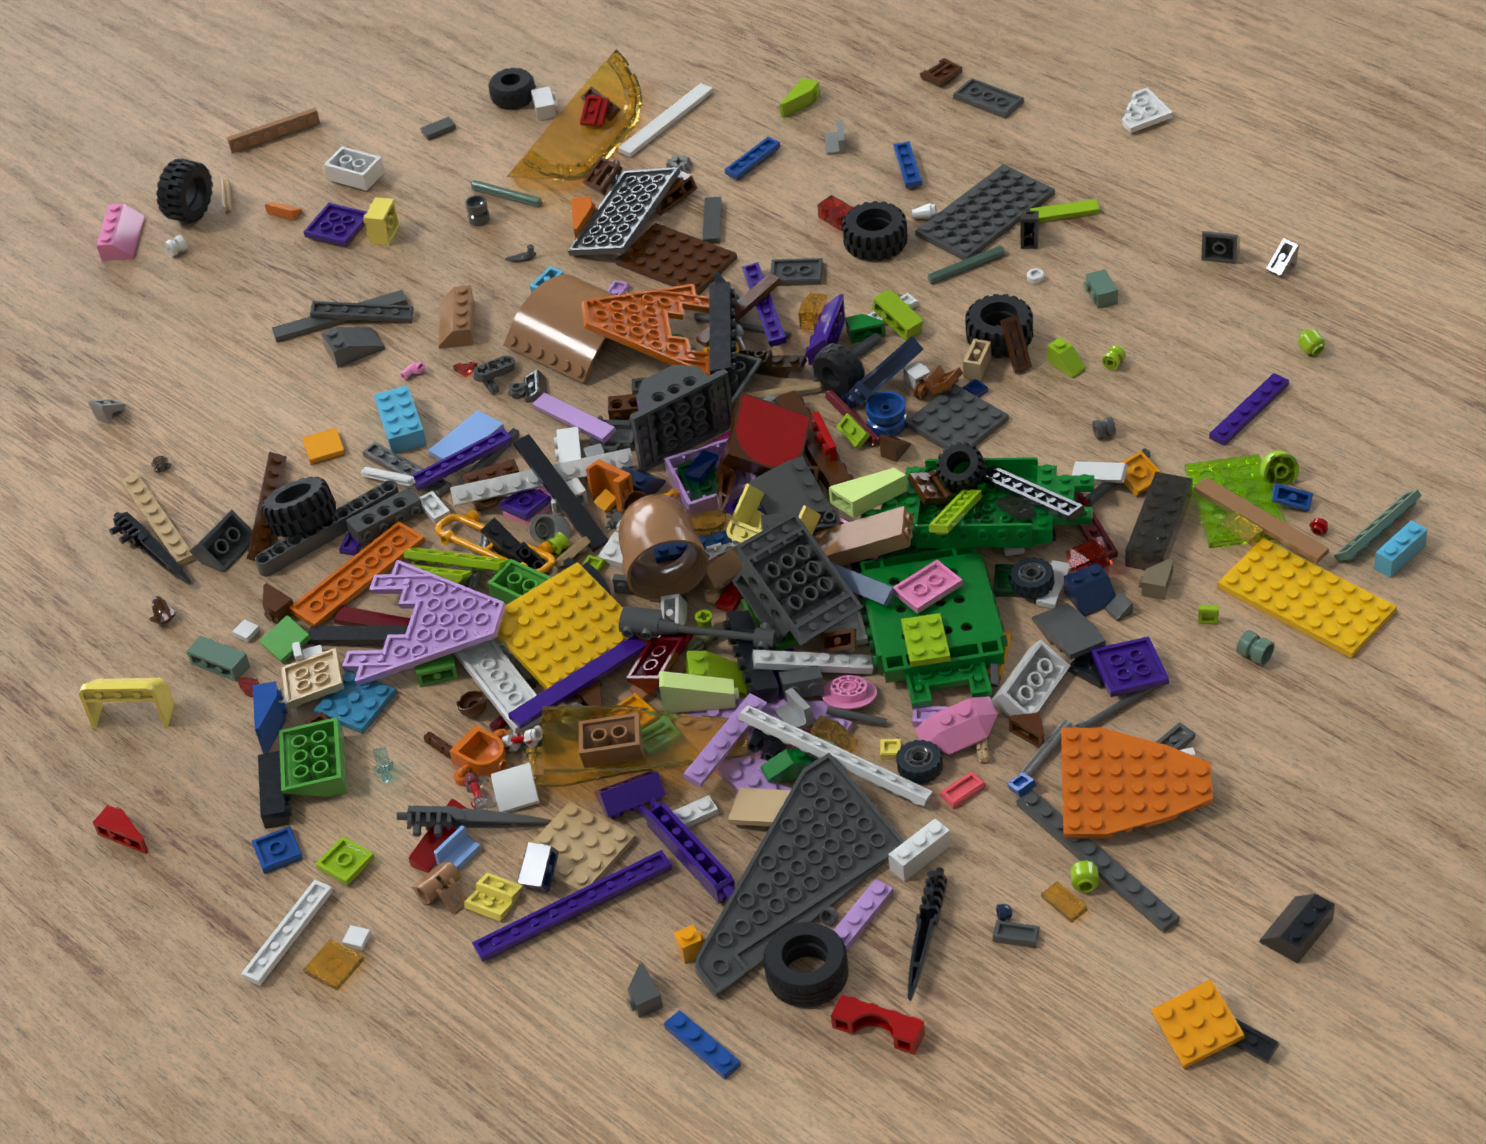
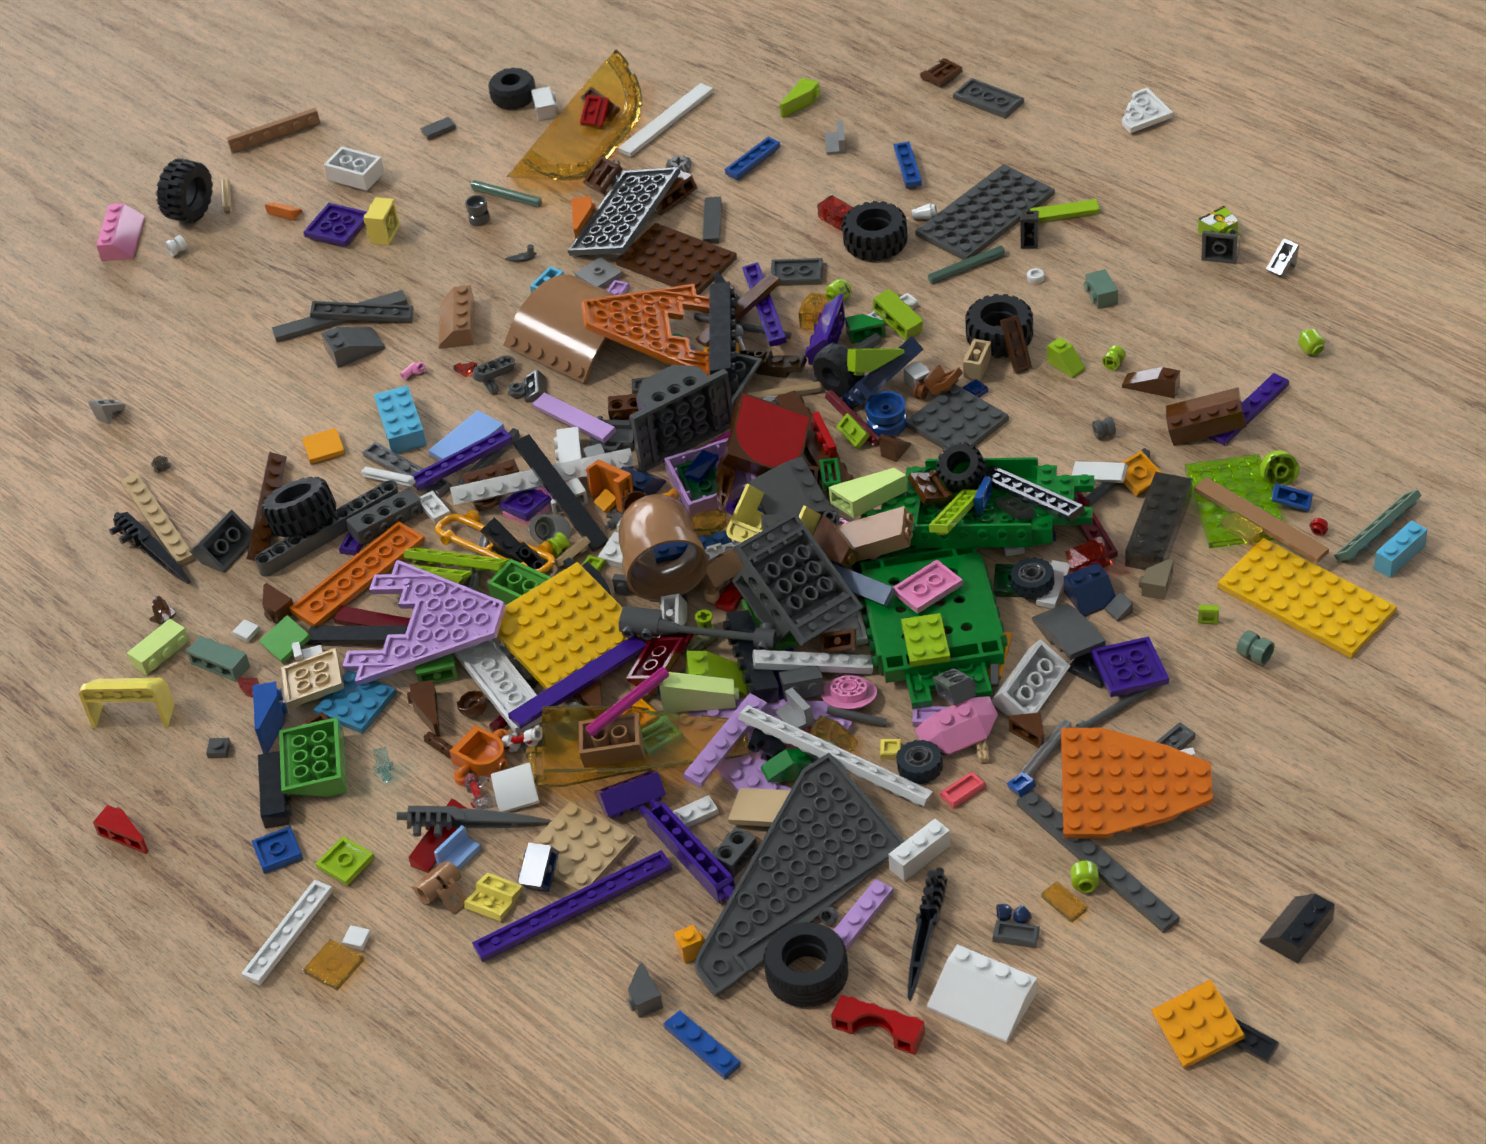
none -> yellowish green brick [127,619,189,676]
none -> dark grey plate [206,738,231,758]
none -> reddish brown slope [407,680,441,737]
none -> light grey plate [575,257,623,289]
none -> dark pink axle [586,667,669,737]
none -> dark grey brick [712,827,758,878]
none -> reddish brown slope [813,515,859,570]
none -> green tile [819,458,841,490]
none -> lime head [826,279,851,302]
none -> lime slope [847,348,904,375]
none -> white slope [927,944,1037,1043]
none -> dark grey brick [933,668,976,705]
none -> blue tile [974,477,992,514]
none -> dark blue hinge [1013,905,1032,924]
none -> reddish brown slope [1122,367,1180,399]
none -> reddish brown slope [1166,387,1247,446]
none -> torso [1198,206,1239,235]

